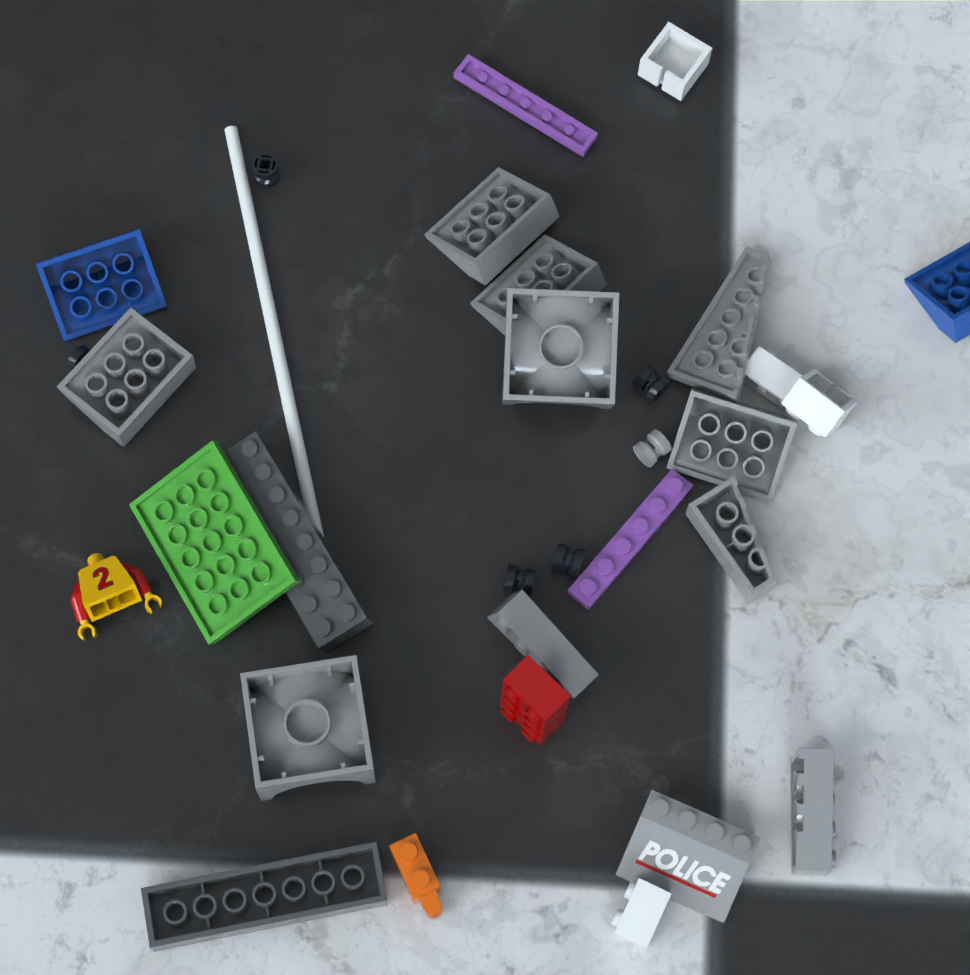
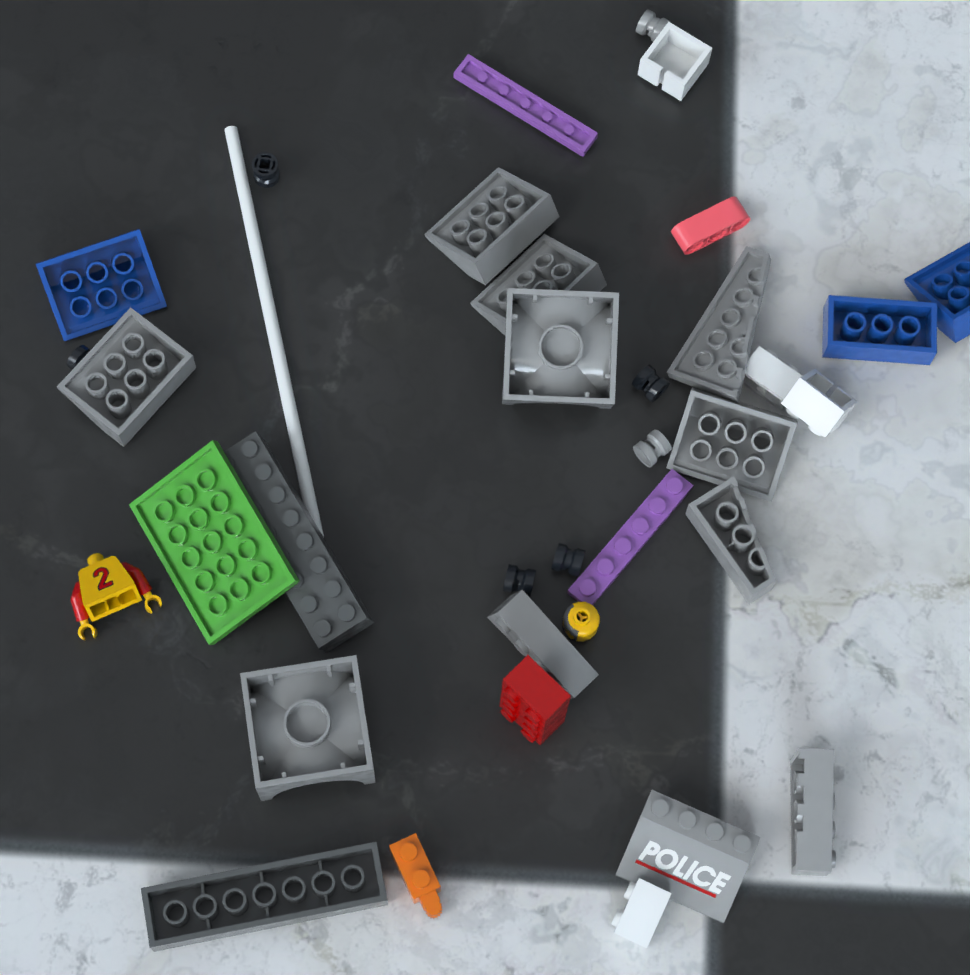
none -> yellow head [562,601,600,642]
none -> light grey wheel [636,9,671,42]
none -> coral beam [671,196,750,255]
none -> blue brick [822,295,937,365]

